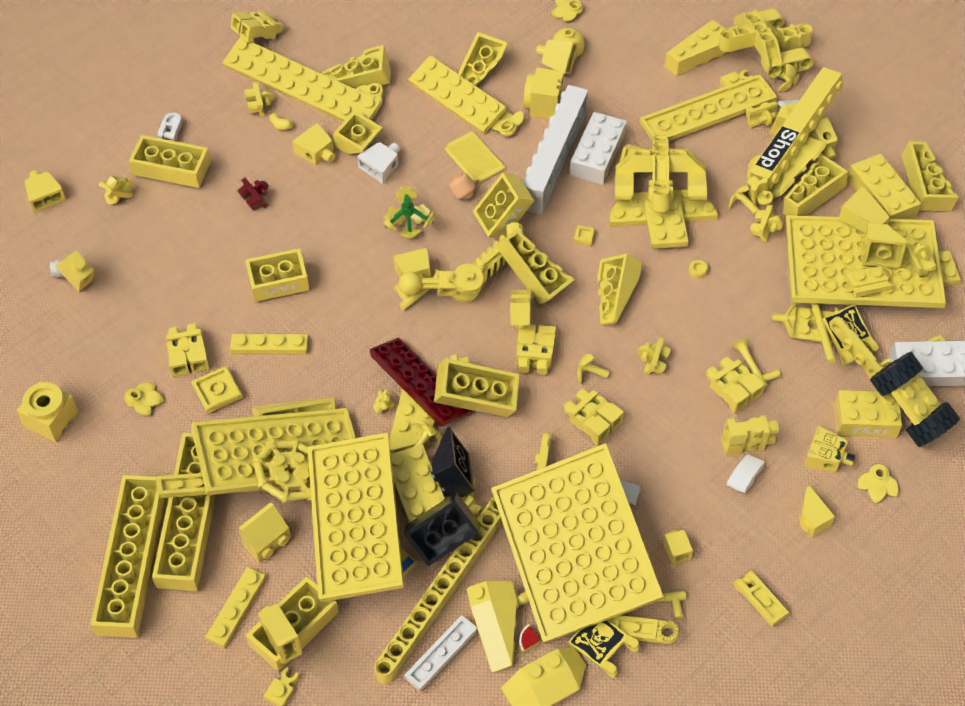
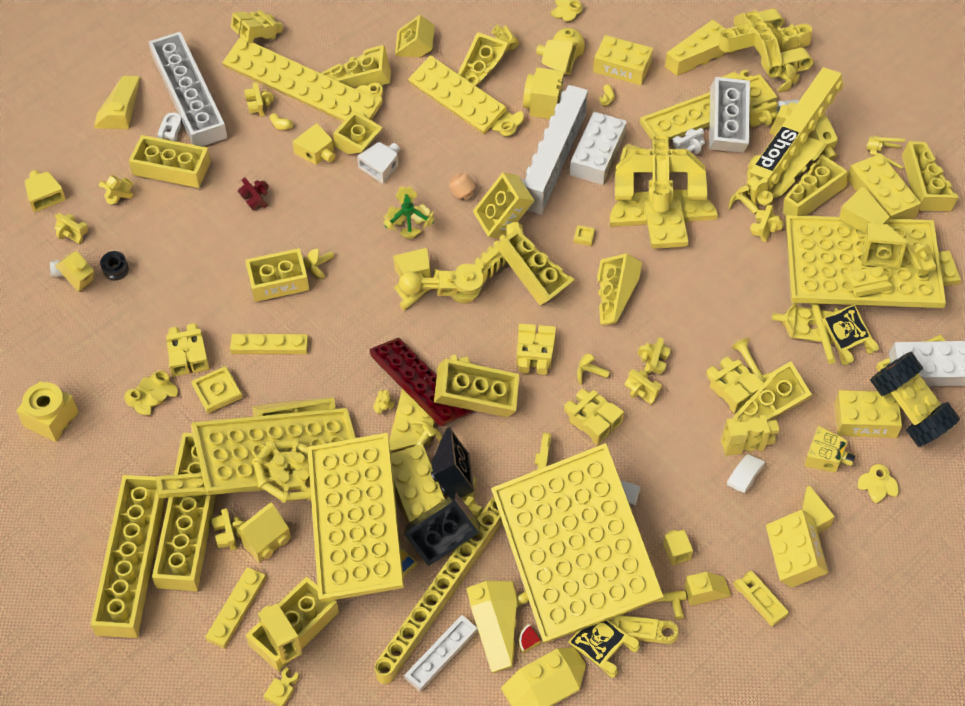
light yellow window [444,131,506,183] -> none
light yellow arch [510,290,531,328] -> none
light yellow tile [689,260,708,279] -> none
light yellow plate [829,316,882,378] -> none
none -> light yellow hips [54,213,88,244]
none -> light yellow wedge [94,76,140,129]
none -> black wheel [100,251,129,281]
none -> light yellow plate [139,370,178,403]
none -> white brick [148,32,227,147]
none -> light yellow hips [211,508,245,551]
none -> light yellow plant [303,248,334,279]
none -> light yellow slope [395,15,435,57]
none -> light yellow hips [491,24,519,52]
none -> light yellow brick [593,35,653,85]
none -> light yellow arm [599,85,615,106]
none -> light yellow hips [624,369,662,405]
none -> white hips [673,128,705,154]
none -> light yellow slope [684,572,731,606]
none -> white brick [709,77,750,153]
none -> light yellow wedge [733,361,812,422]
none -> light yellow brick [766,510,828,588]
none -> light yellow plant [866,136,906,169]

